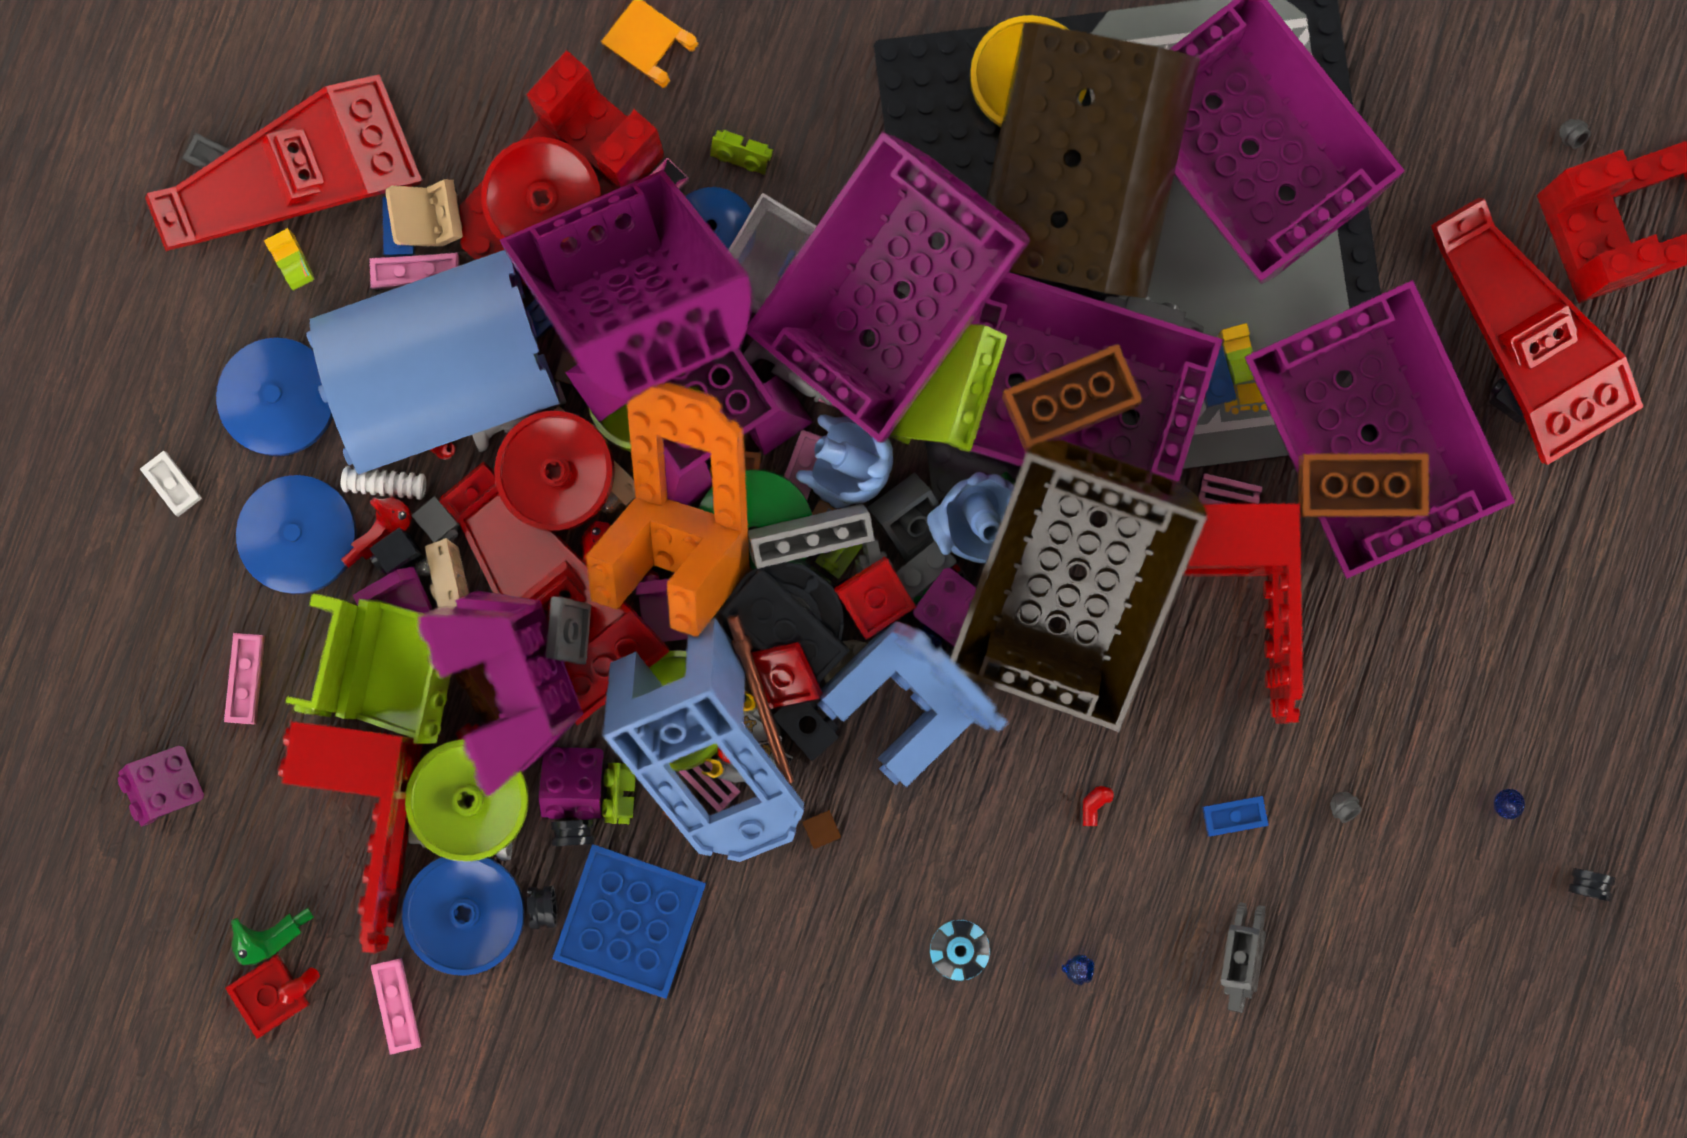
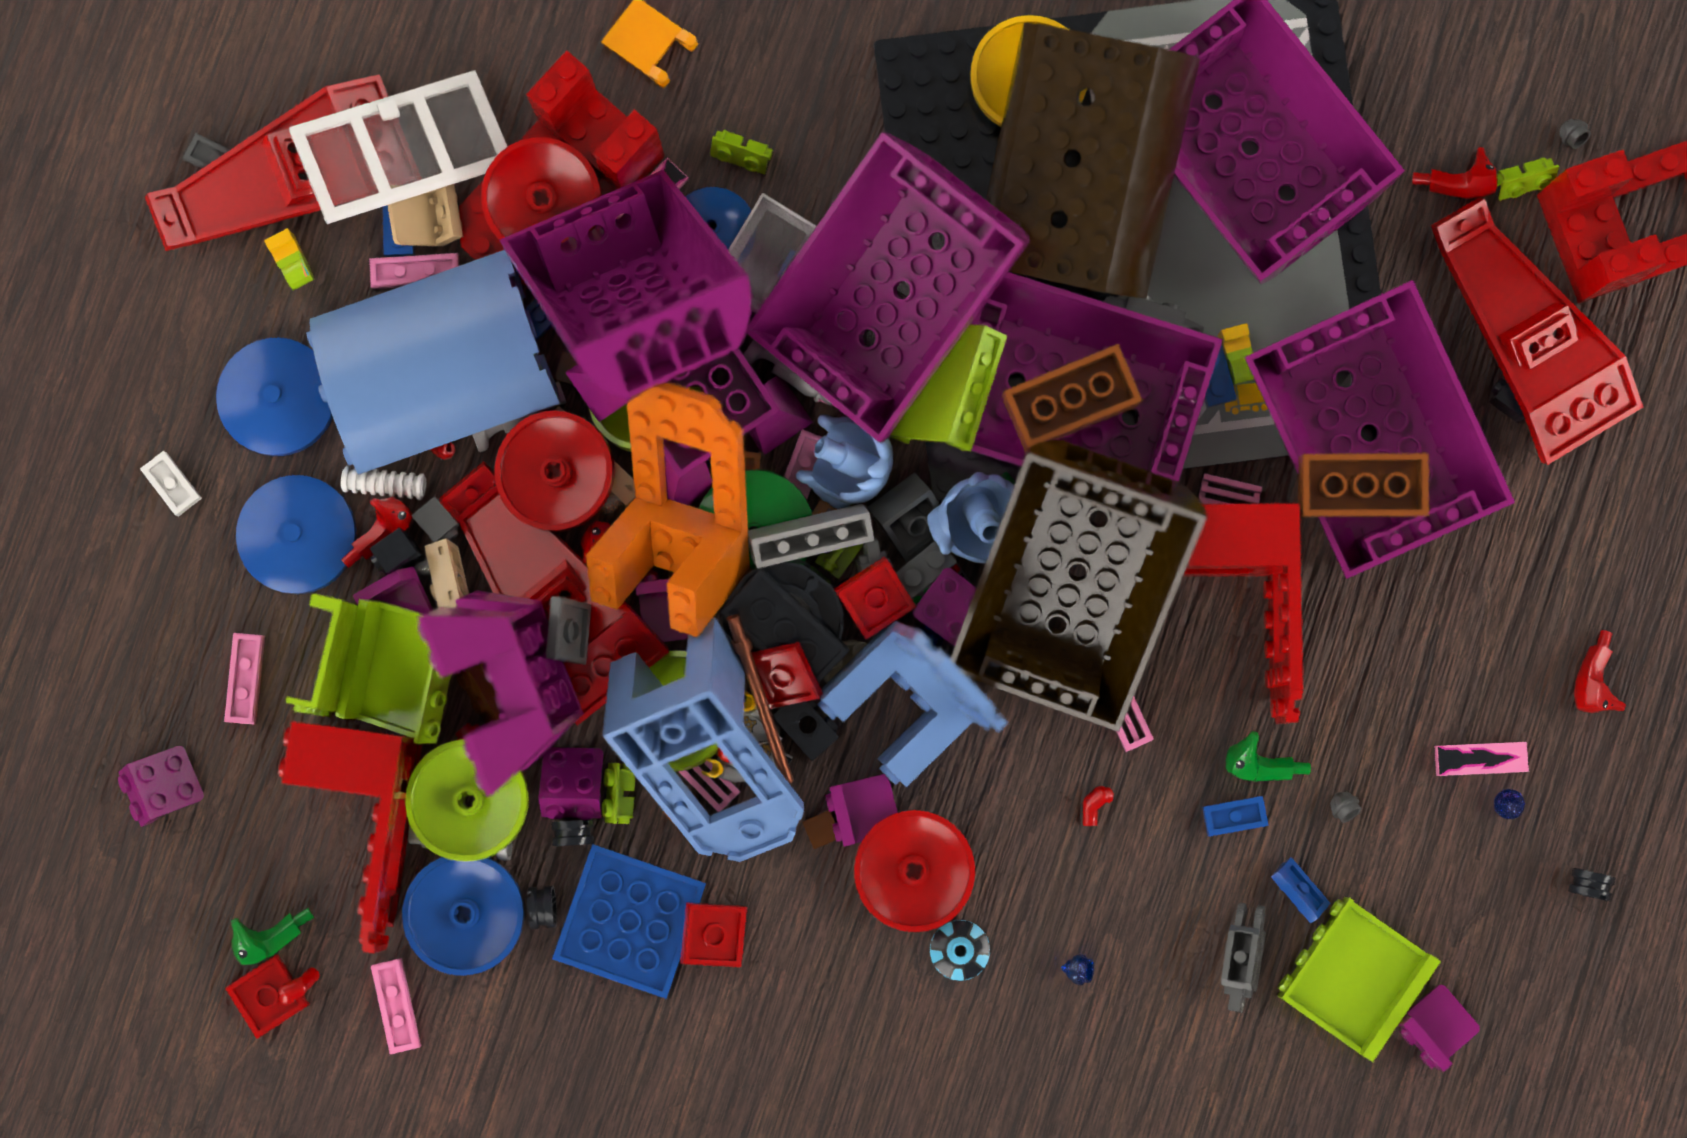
none -> door [289,70,507,224]
none -> red tile [680,902,747,967]
none -> magenta bracket [825,774,897,846]
none -> red dish [854,810,975,932]
none -> bright pink tile [1116,696,1154,752]
none -> green animal [1225,731,1311,782]
none -> blue plate [1271,857,1331,923]
none -> lime panel [1277,897,1441,1062]
none -> magenta bracket [1398,985,1480,1072]
none -> red animal [1412,147,1498,199]
none -> tile [1434,742,1529,776]
none -> lime hinge [1497,157,1559,200]
none -> red animal [1574,630,1626,713]

